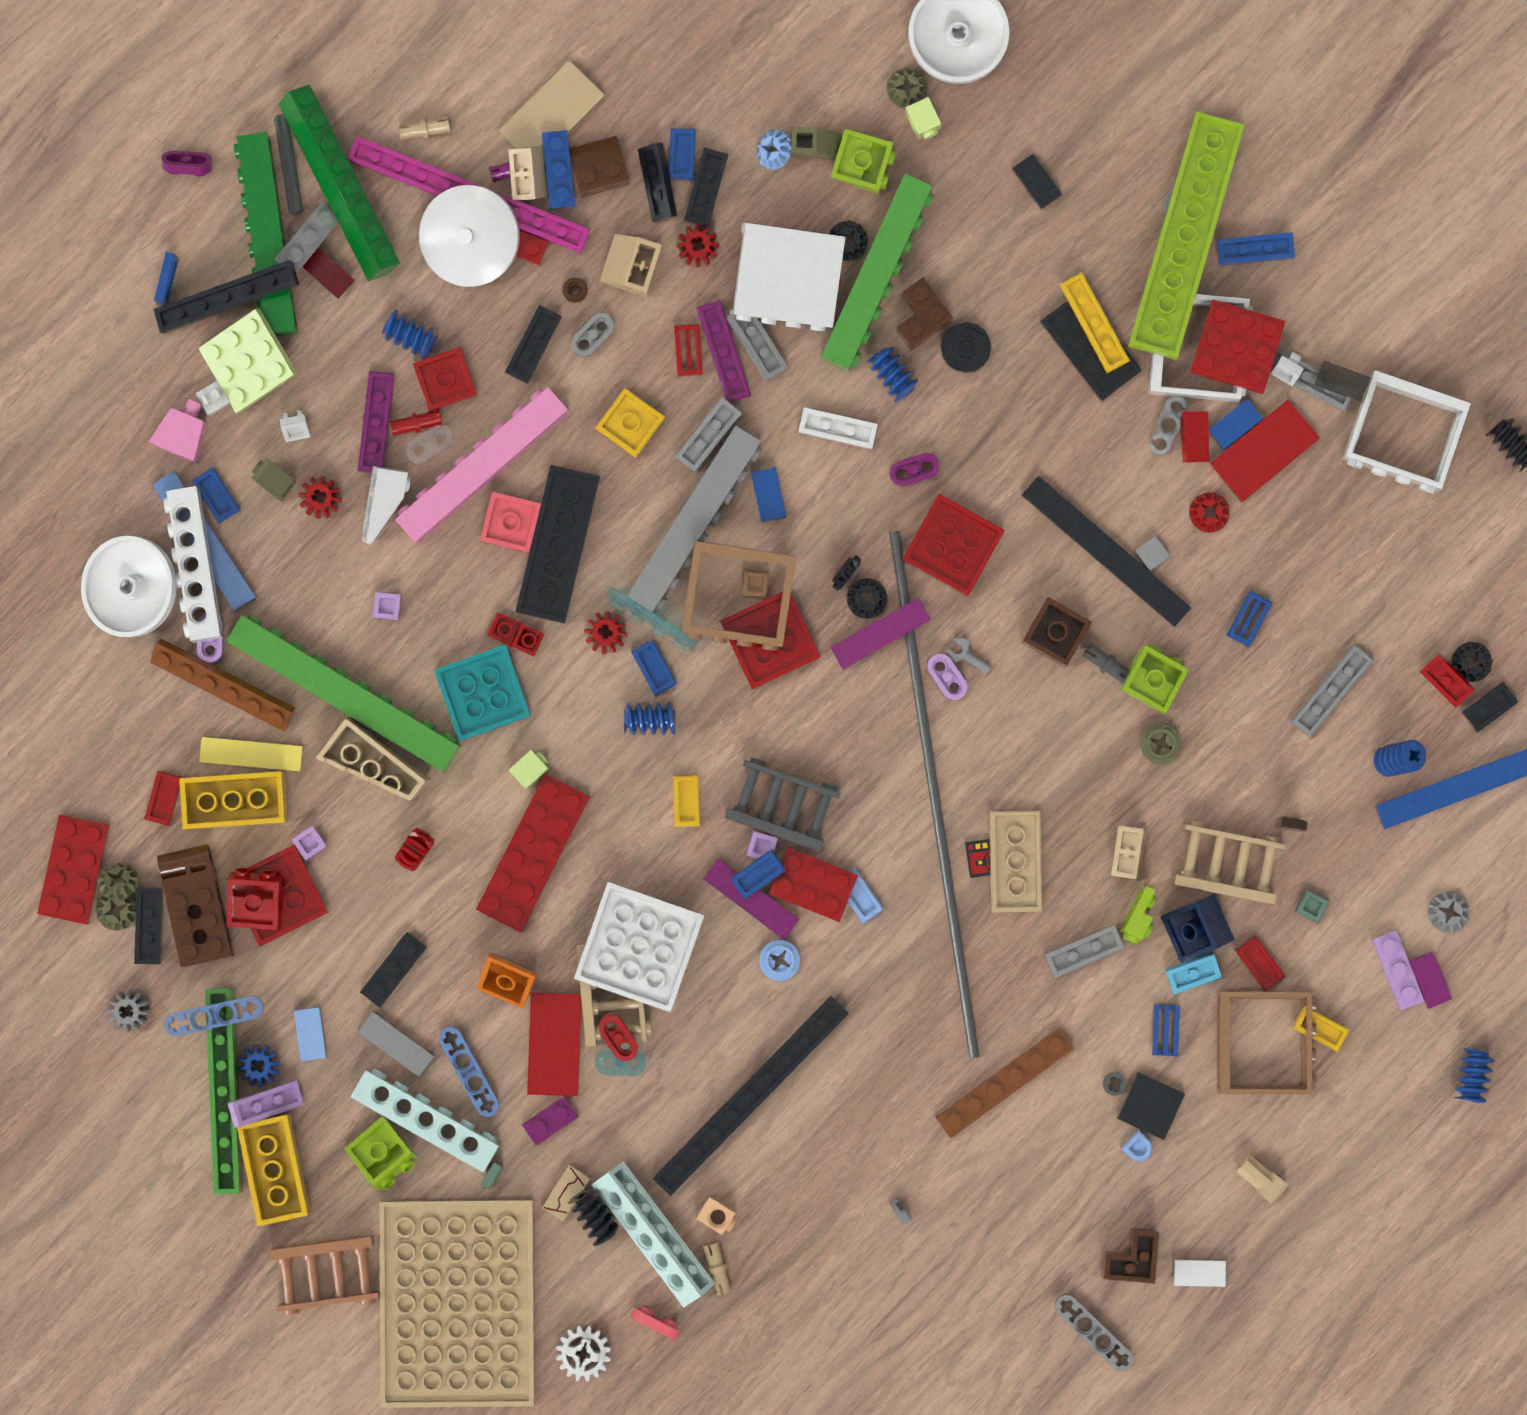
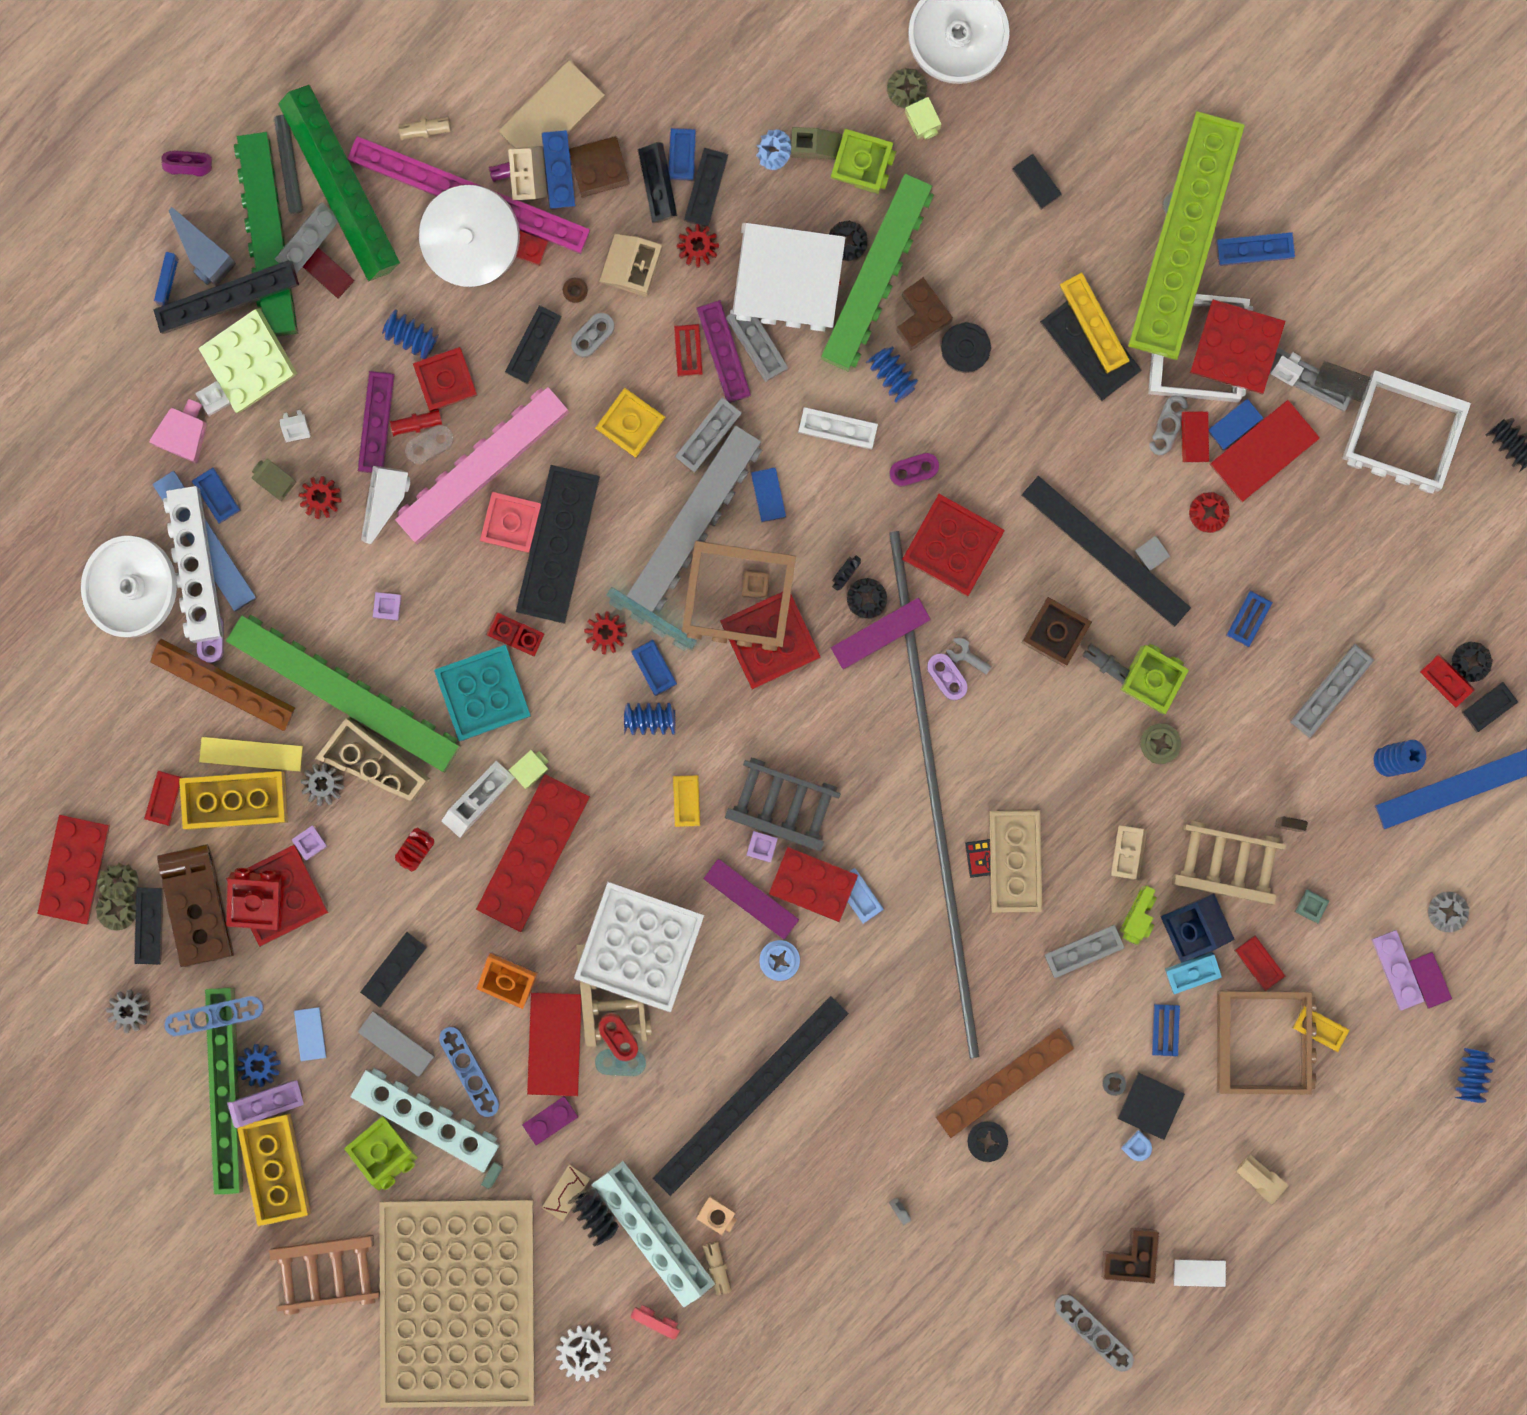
blue tile [730,849,787,899] -> none
none -> sand blue slope [169,207,236,286]
none -> light grey gear [301,763,344,806]
none -> white slope [442,761,515,838]
none -> black gear [967,1121,1008,1162]

